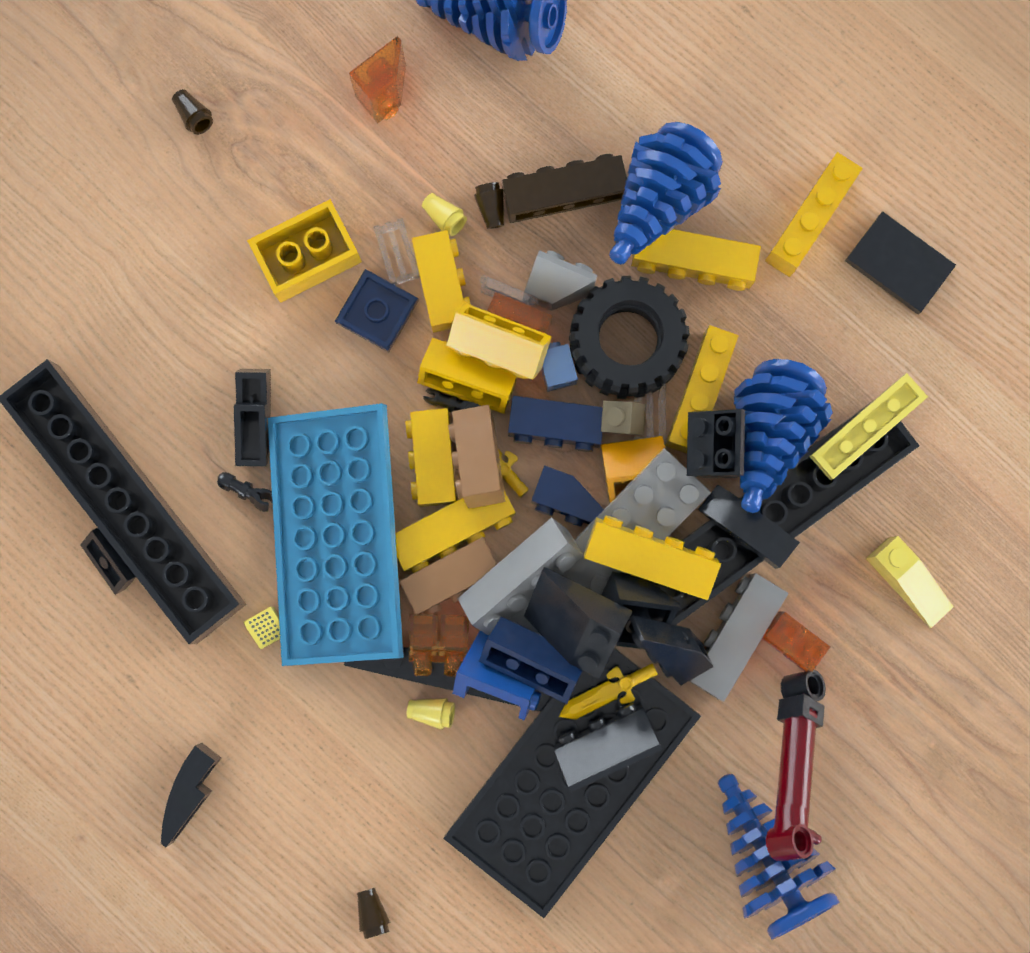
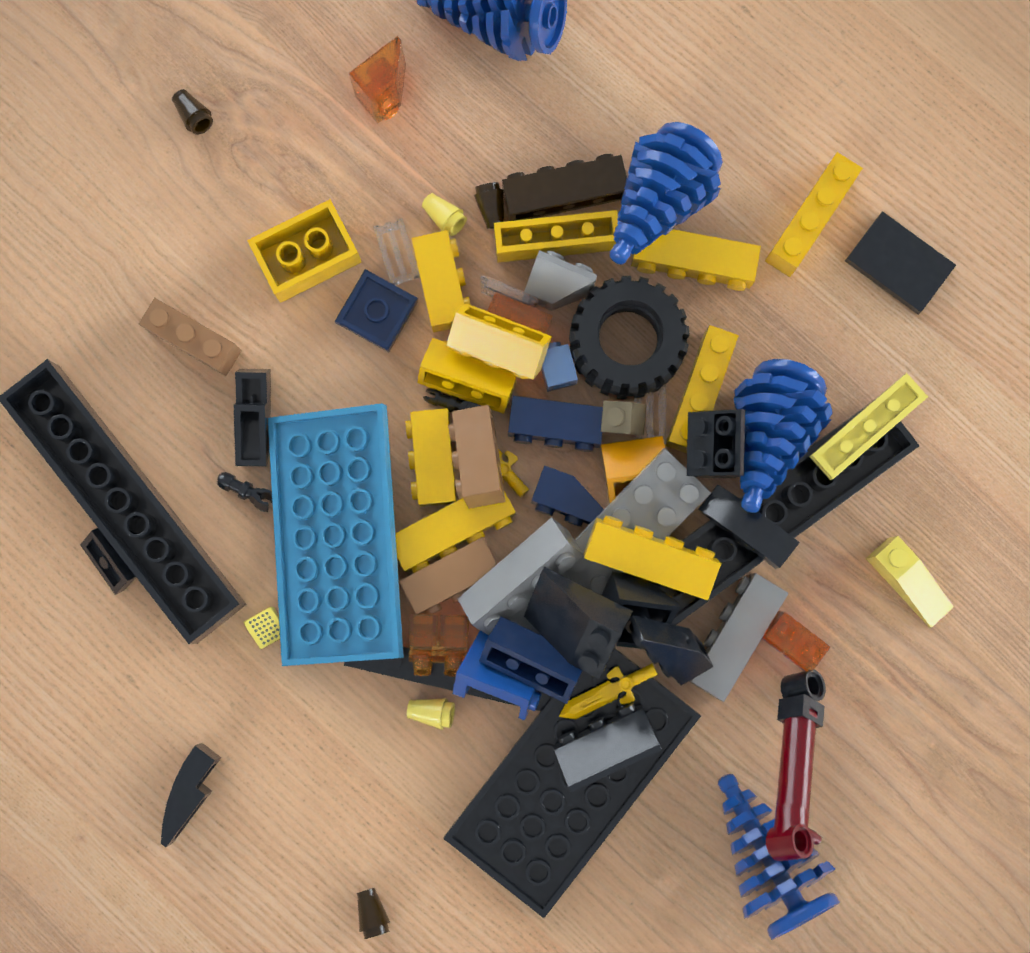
none -> medium nougat brick [139,298,242,376]
none -> yellow brick [494,210,618,263]

